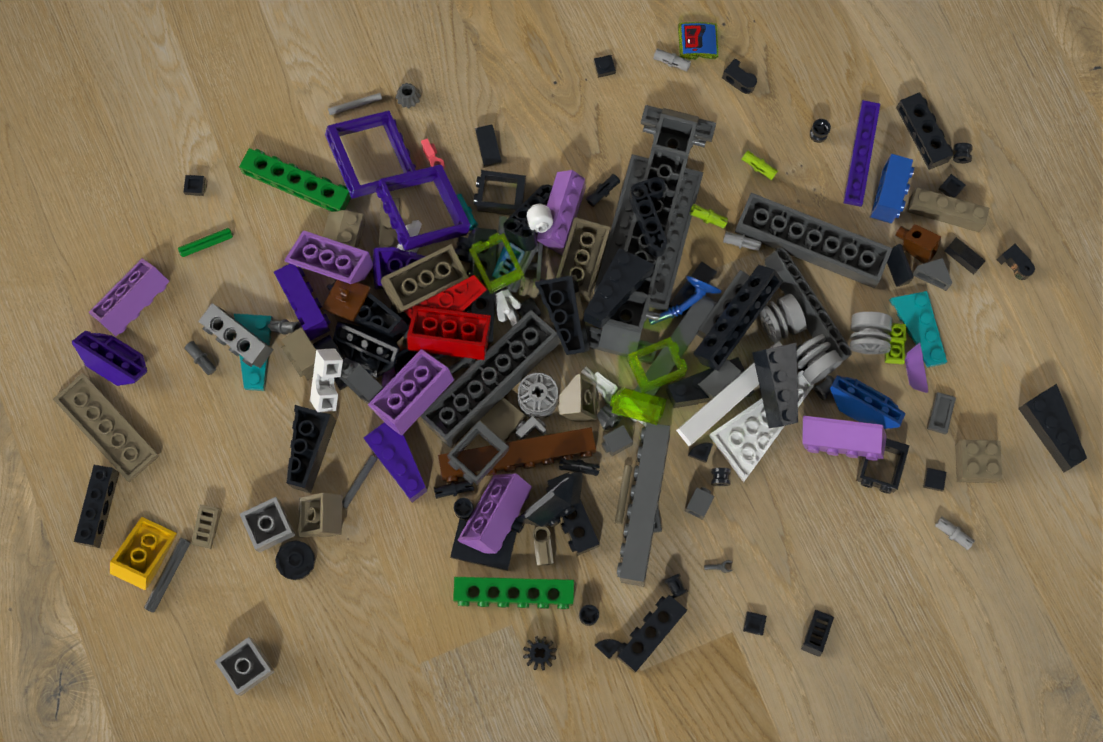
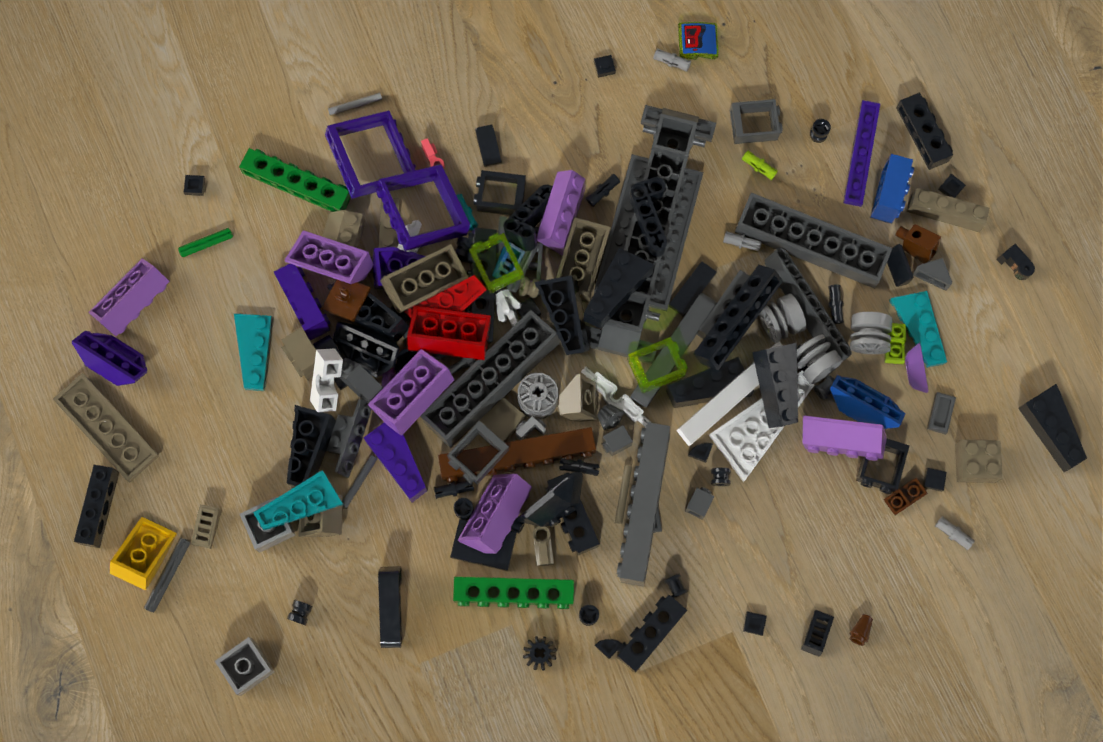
dark grey axle [184,341,216,375] -> none
brick [198,303,274,368] -> none
dark grey axle [268,319,302,334] -> none
black tile [275,540,316,581] -> none
dark grey piece [396,83,421,108] -> none
white head [527,204,553,233] -> none
clear neon green window [610,387,667,425] -> none
blue dish [649,276,722,325] -> none
lime pin [689,204,728,229] -> none
dark grey slope [698,359,742,399] -> none
dark grey hand [704,560,733,573] -> none
black leg [722,58,757,94] -> none
black slope [945,237,985,275] -> none
black wheel [953,143,973,164] -> none
none -> teal wing [253,470,344,531]
none -> black wheel [287,600,313,626]
none -> dark grey bracket [326,399,372,478]
none -> black beam [378,566,402,648]
none -> dark grey window [729,99,783,144]
none -> black pin [828,285,844,324]
none -> reddish brown cone [849,614,873,646]
none -> reddish brown slope [883,477,928,515]

